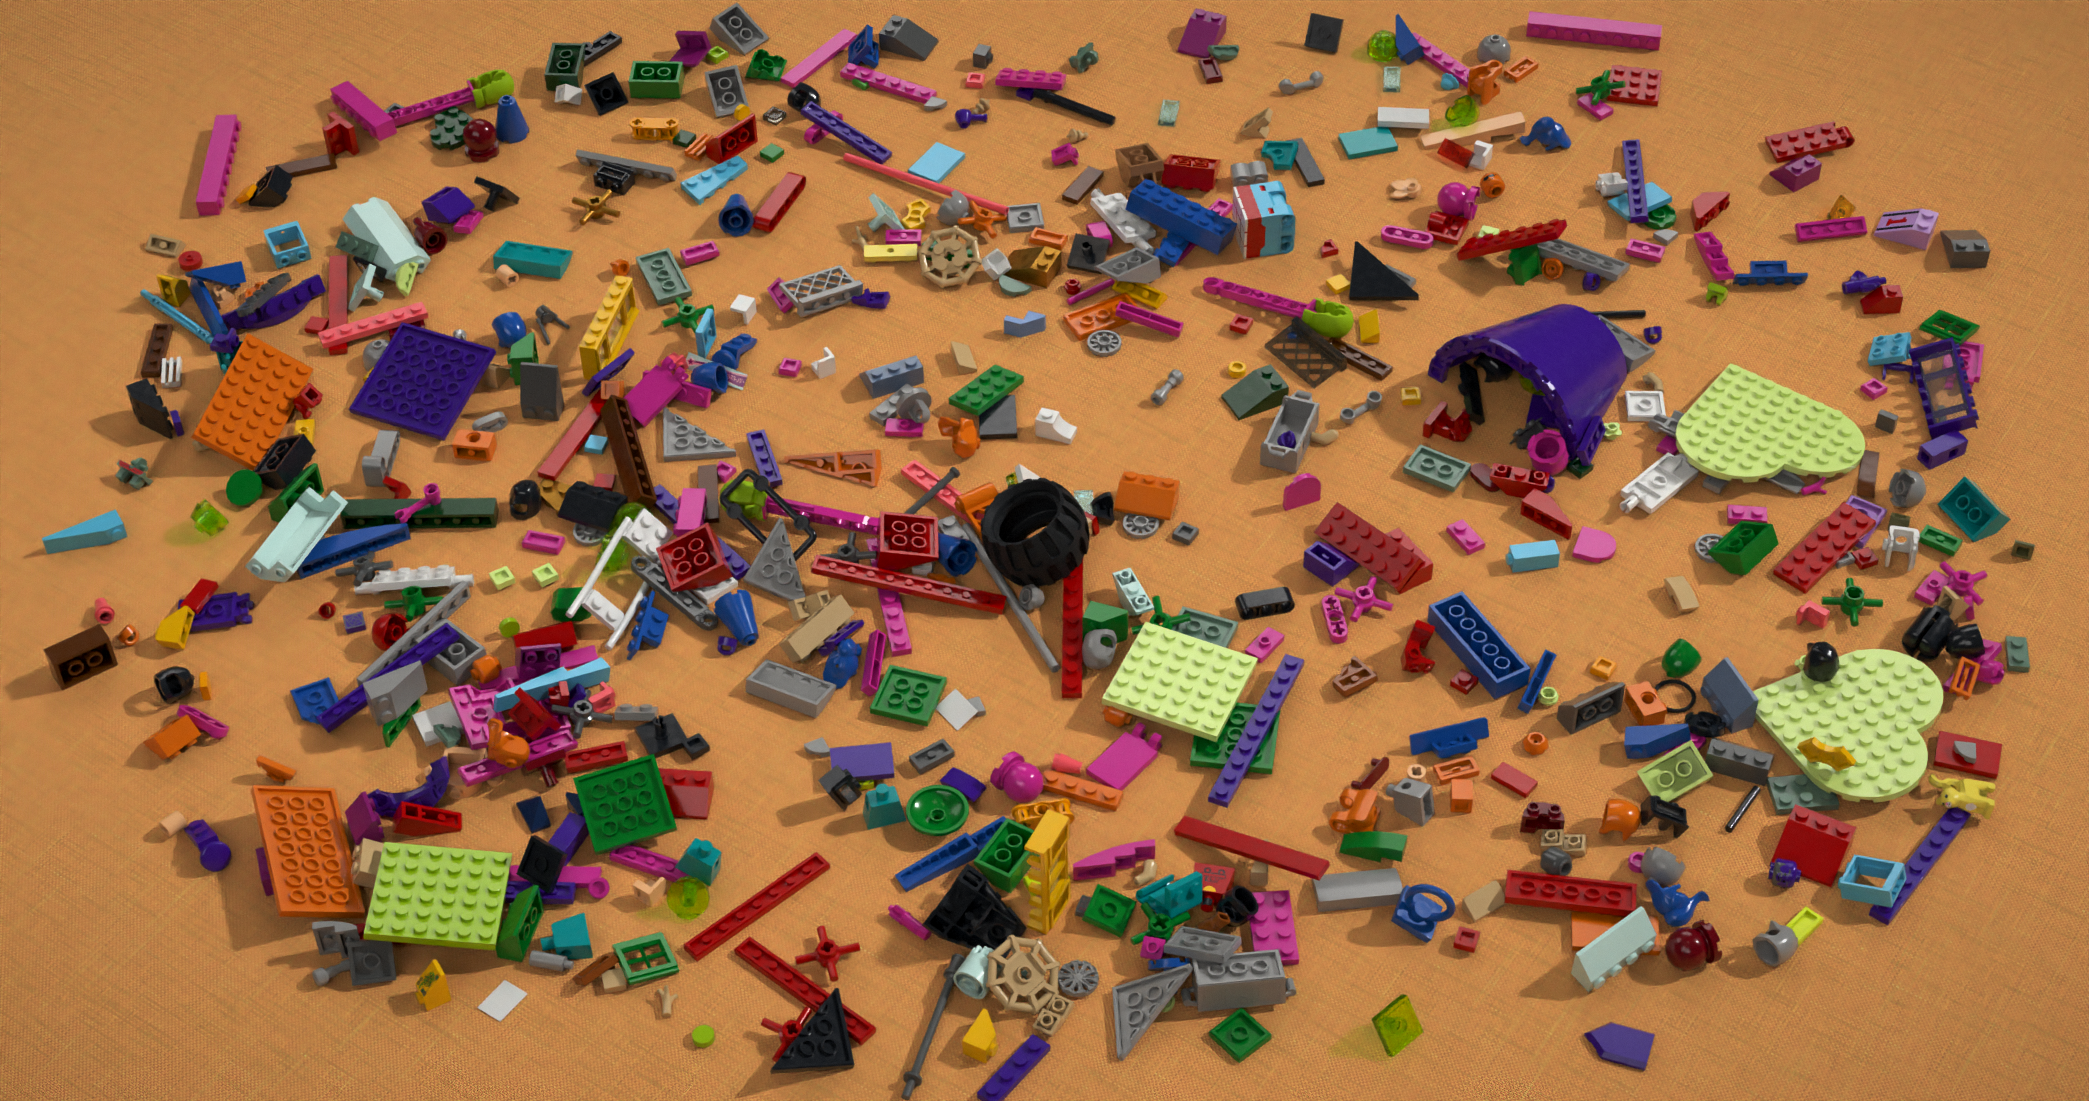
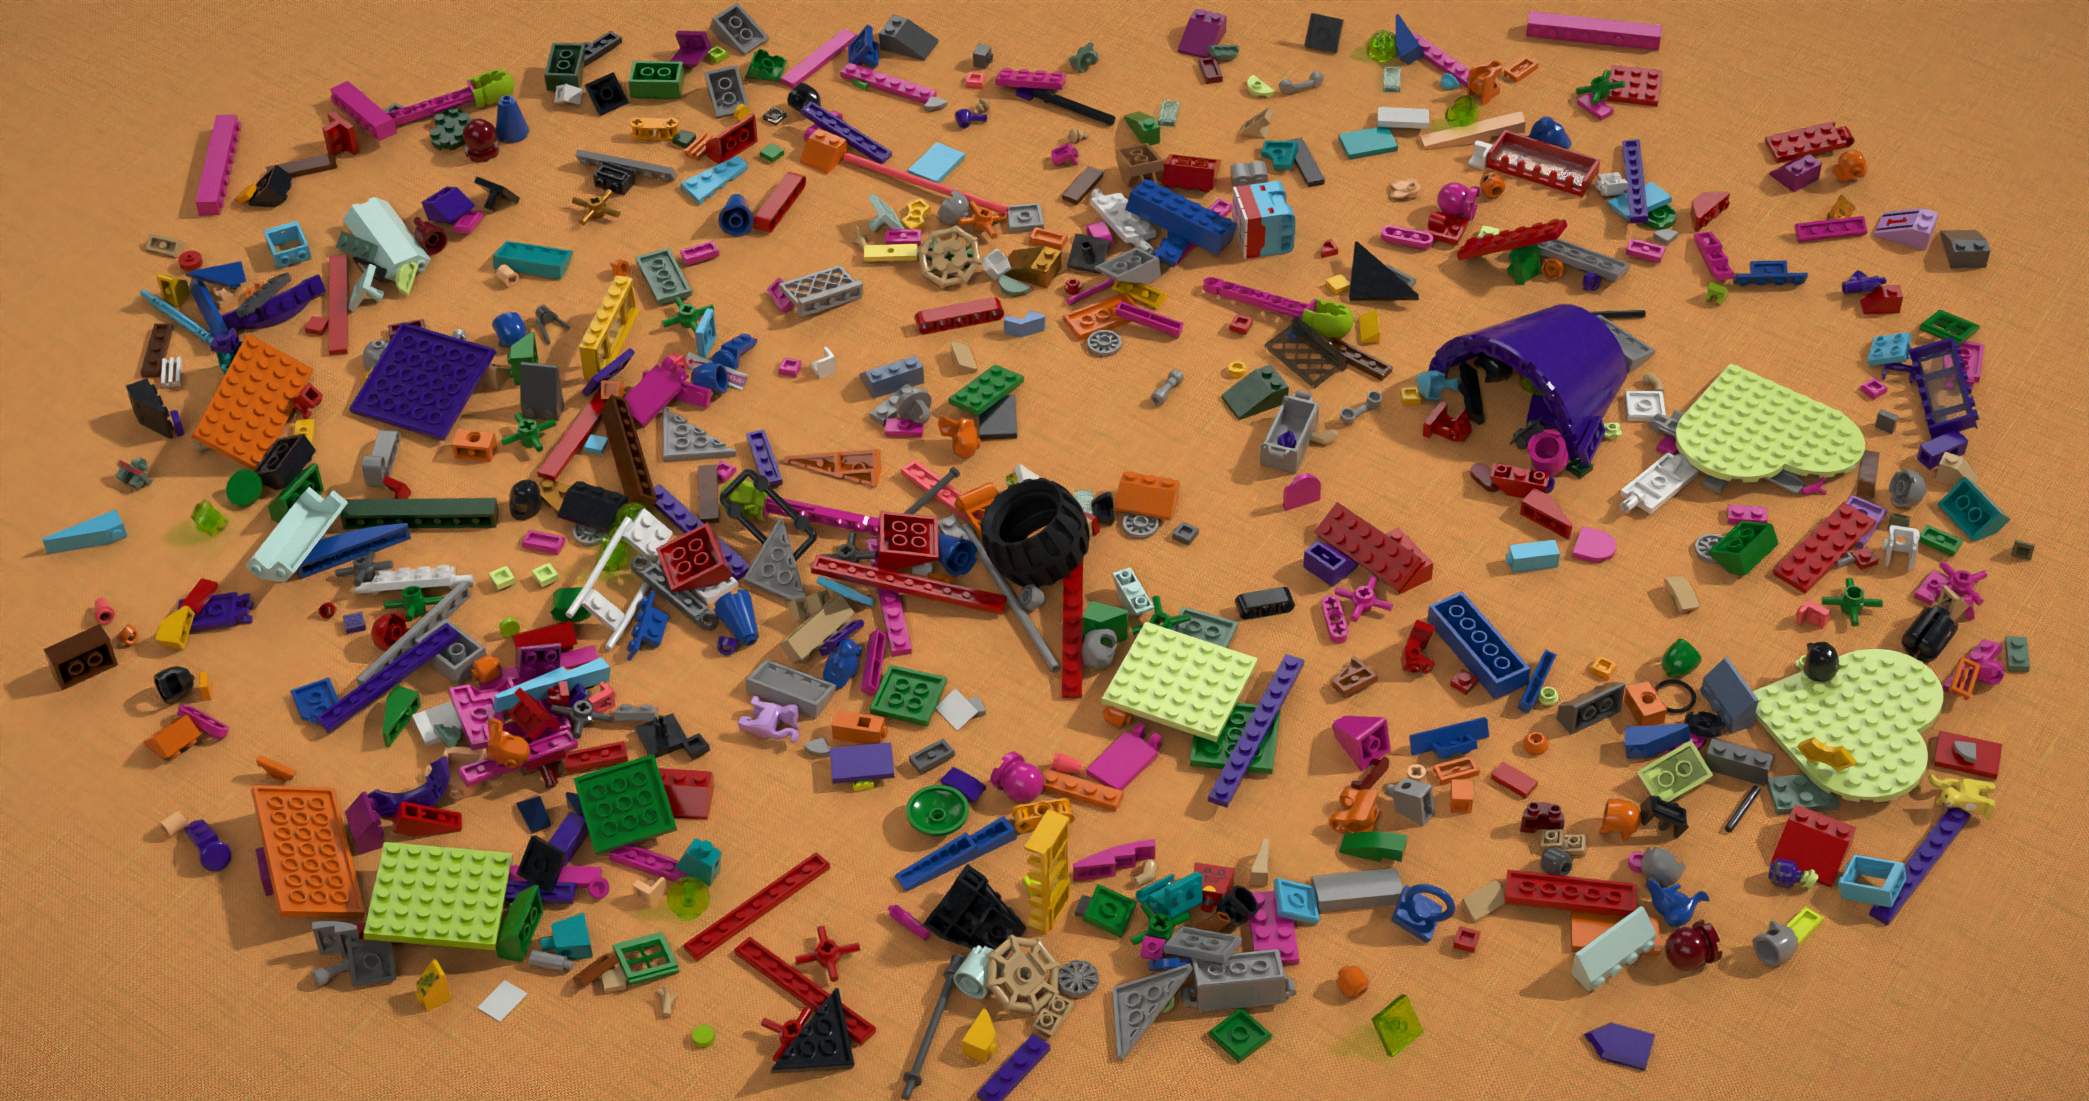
coral plate [318,302,428,349] -> none
tan brick [351,838,384,889] -> none
light grey slope [363,661,428,726] -> none
dark pink brick [395,483,441,524] -> none
light grey beam [472,411,508,432] -> none
red tile [593,473,616,492] -> none
dark pink brick [673,488,708,537] -> none
white panel [730,294,757,325] -> none
black window [818,764,862,812] -> none
dark purple slope [851,288,890,309] -> none
teal torso [863,784,906,830] -> none
green slope [974,818,1040,894] -> none
white arch [1035,407,1077,444] -> none
red tile [1174,815,1330,881] -> none
dark pink plate [1245,627,1285,663] -> none
sand green plate [1402,444,1471,493] -> none
clear red plate [1437,138,1475,168] -> none
dark pink plate [1446,519,1485,555] -> none
light grey cylinder [1477,34,1511,65] -> none
dark purple tile [1643,326,1662,344] -> none
black piece [1945,623,1985,659] -> none
none -> green bar [501,413,556,452]
none -> lavender animal [738,696,799,743]
none -> orange slope [800,128,847,174]
none -> medium azure tile [816,576,875,606]
none -> orange brick [832,710,888,744]
none -> red beam [914,297,1004,334]
none -> green slope [1124,111,1160,146]
none -> yellowish green plate [1247,75,1275,98]
none -> medium azure tile [1273,878,1320,925]
none -> dark pink slope [1332,716,1391,772]
none -> orange head [1336,965,1369,999]
none -> medium azure piece [1415,370,1460,401]
none -> red window [1486,130,1601,197]
none -> yellowish green plate [1799,869,1818,890]
none -> orange head [1833,150,1867,183]
none -> tan slope [1935,452,1979,486]

